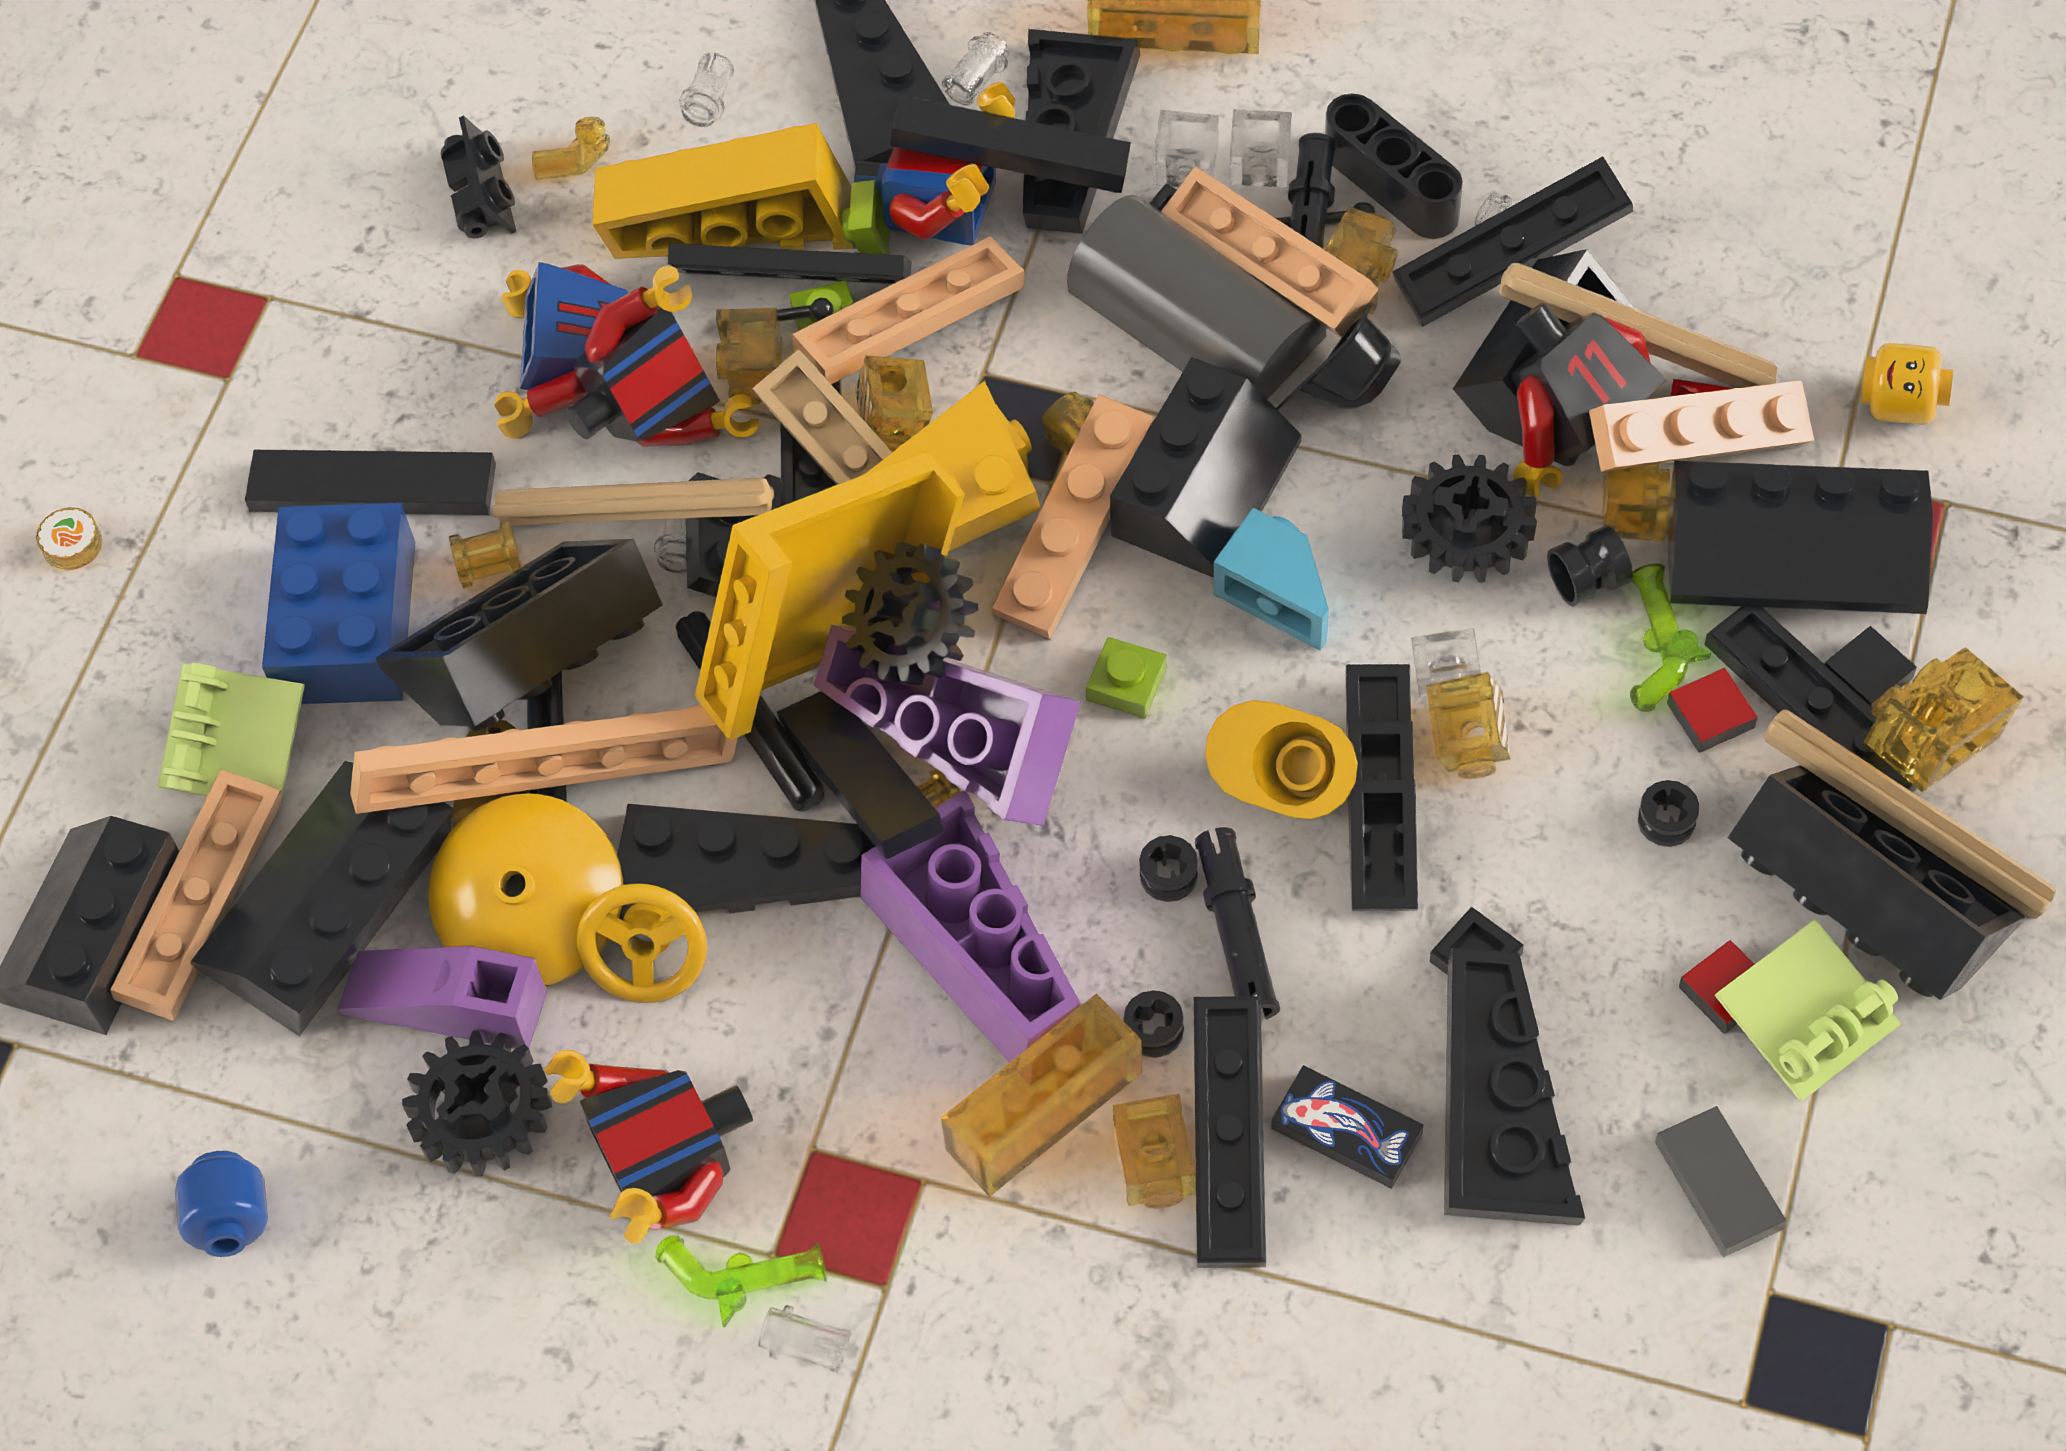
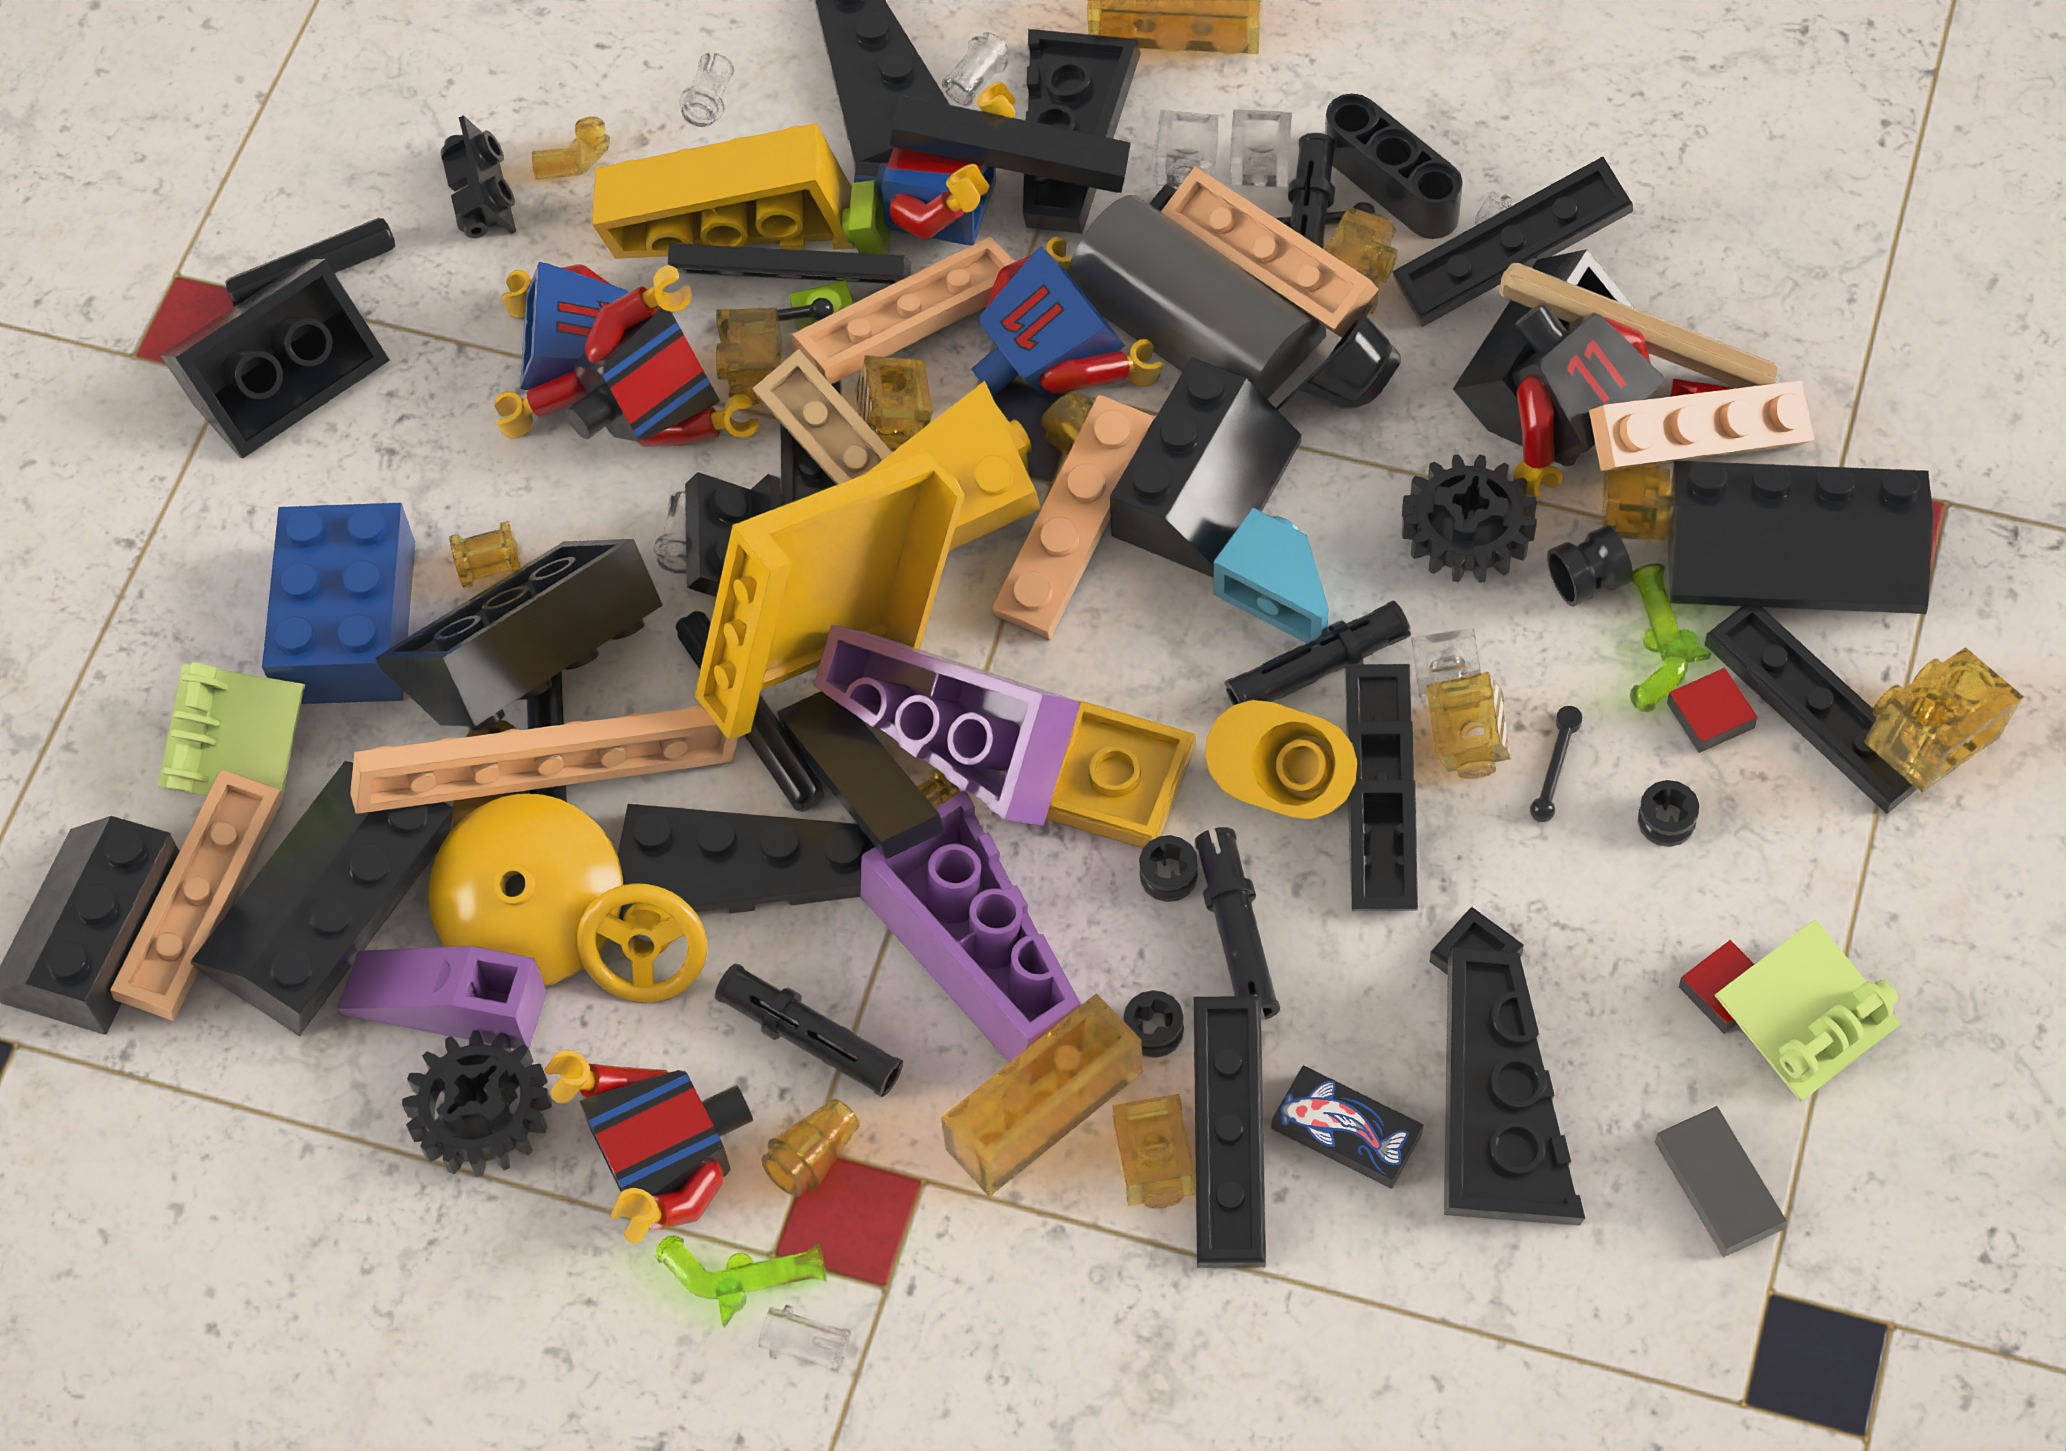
tile [36,507,103,570] -> none
blue head [175,1151,268,1257] -> none
black tile [245,449,496,515] -> none
tan axle [492,478,774,526] -> none
black gear [842,542,978,685] -> none
lime plate [1085,636,1167,719] -> none
black slope [1727,765,2025,1000] -> none
tan axle [1764,710,2056,919] -> none
black tile [1825,626,1917,710] -> none
yellow head [1861,343,1953,425] -> none
none -> black slope [160,259,390,459]
none -> black axle [225,218,395,307]
none -> black pin [715,963,904,1097]
none -> clear yellow cone [761,1099,860,1197]
none -> blue torso [971,237,1163,396]
none -> yellow tile [1046,699,1196,848]
none -> black pin [1225,600,1411,705]
none -> black hinge [1530,706,1582,822]

